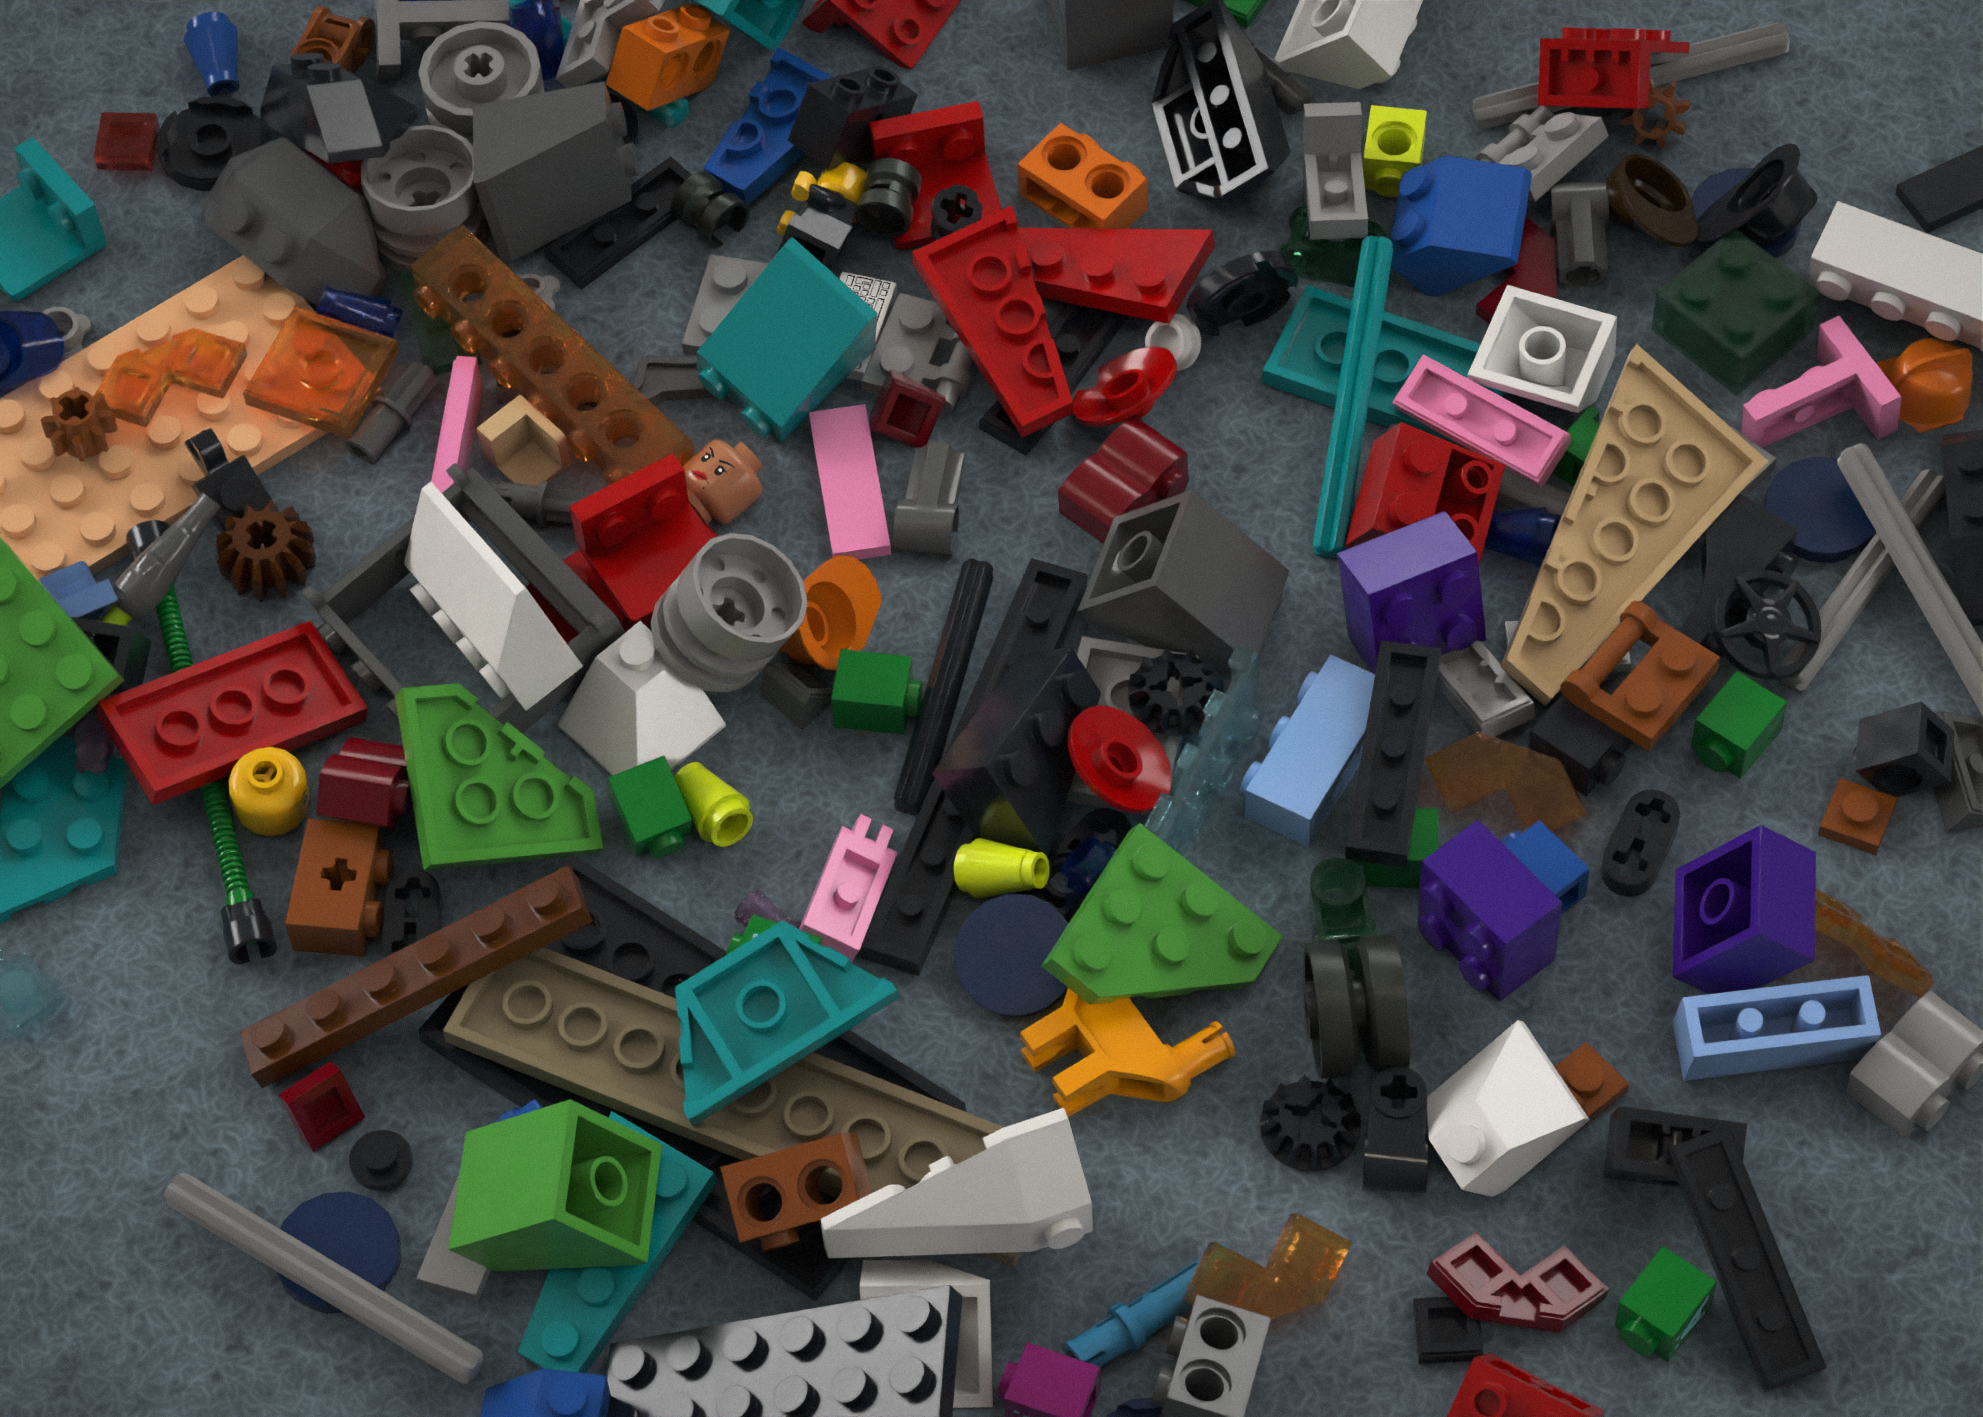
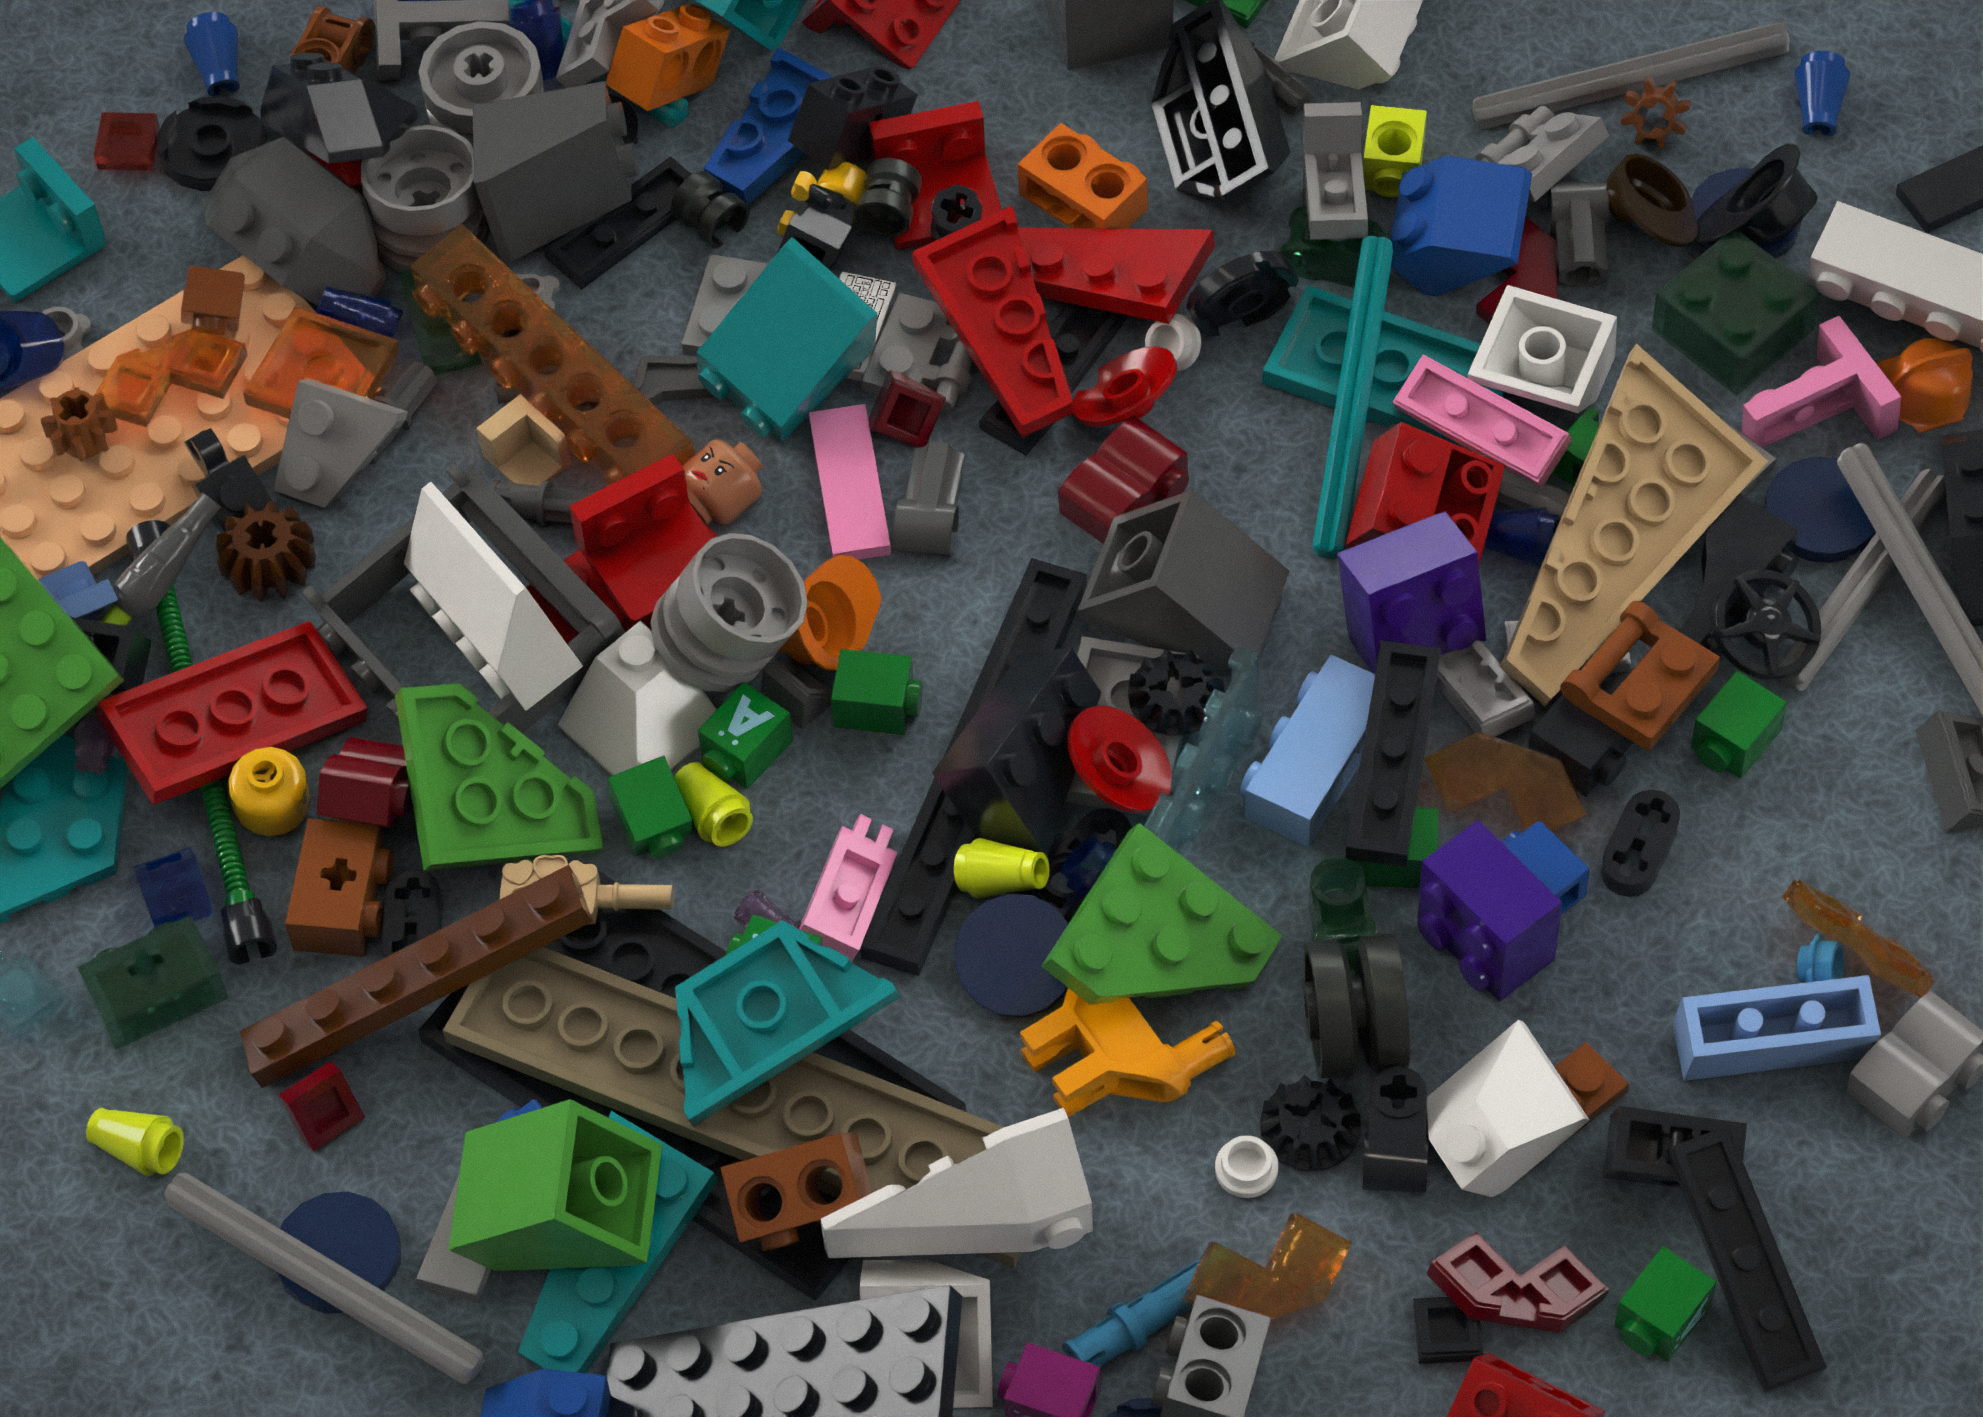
black plate [349,1130,413,1190] -> none
bright pink tile [431,356,483,493] -> none
black axle [894,558,994,815] -> none
red bracket [1538,27,1690,109] -> none
dark purple brick [1673,825,1816,994] -> none
dark orange plate [1818,778,1898,855] -> none
black brick [1854,701,1955,797] -> none
none -> clear green brick [77,915,228,1050]
none -> neon yellow cone [86,1108,184,1176]
none -> clear blue bracket [133,847,214,933]
none -> dark orange bracket [181,266,245,335]
none -> light grey wing [273,378,408,508]
none -> tan piece [500,854,674,924]
none -> green brick [697,682,793,790]
none -> white plate [1215,1136,1278,1198]
none -> blue cone [1794,51,1850,136]
none -> dark azure plate [1797,934,1845,982]

